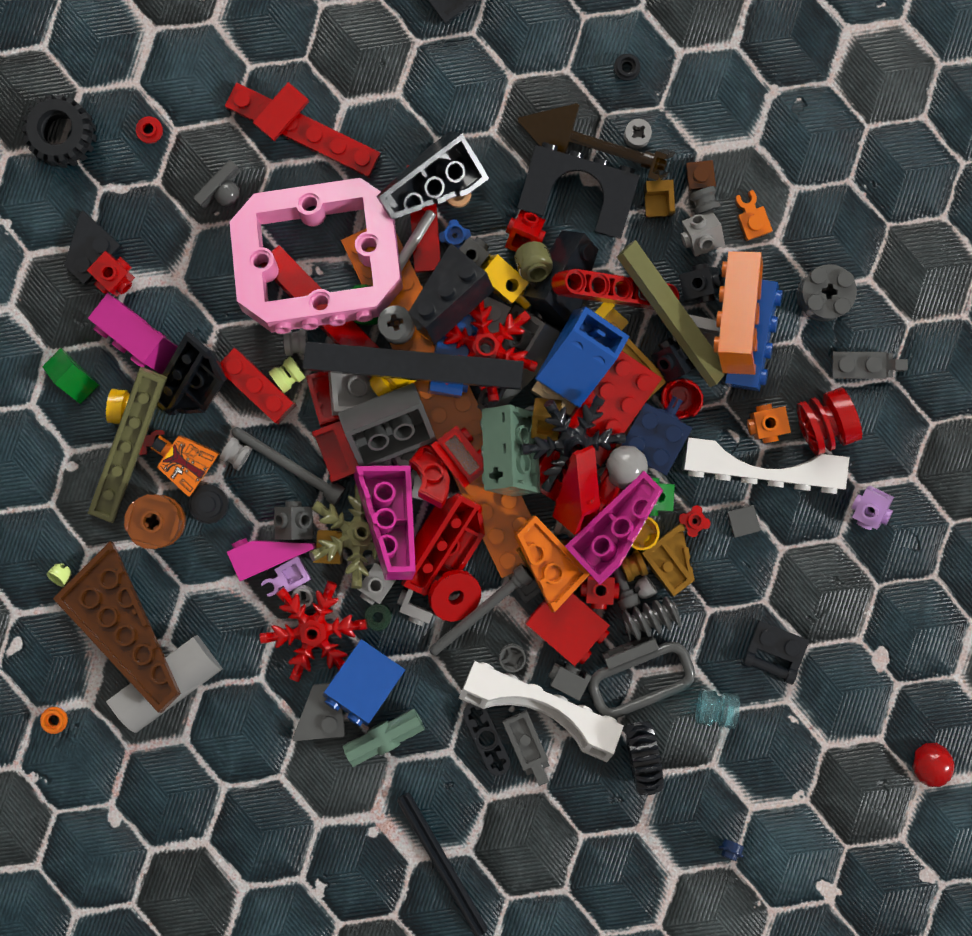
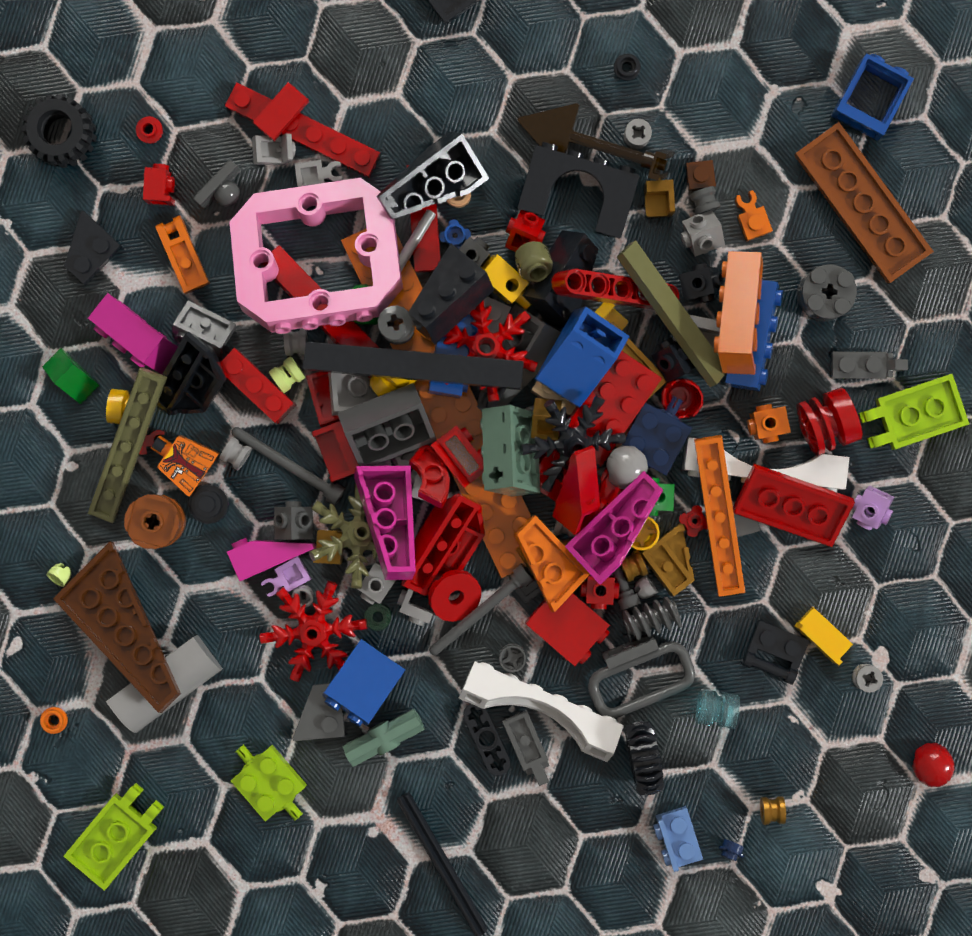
red brick [87,251,135,297] -> none
dark grey brick [548,663,592,701] -> none
none -> lime tile [63,783,164,891]
none -> red brick [143,164,175,206]
none -> orange plate [155,215,210,294]
none -> bracket [172,300,236,360]
none -> lime plate [231,744,307,821]
none -> light grey bracket [252,133,296,165]
none -> light grey plate [295,160,343,187]
none -> medium blue bracket [653,806,703,872]
none -> orange plate [694,435,745,597]
none -> red tile [733,464,855,547]
none -> pearl gold wheel [760,796,786,825]
none -> dark orange plate [794,122,934,284]
none -> yellow panel [794,607,853,666]
none -> blue window [831,53,914,141]
none -> light grey wheel [852,663,883,693]
none -> lime tile [858,374,969,450]

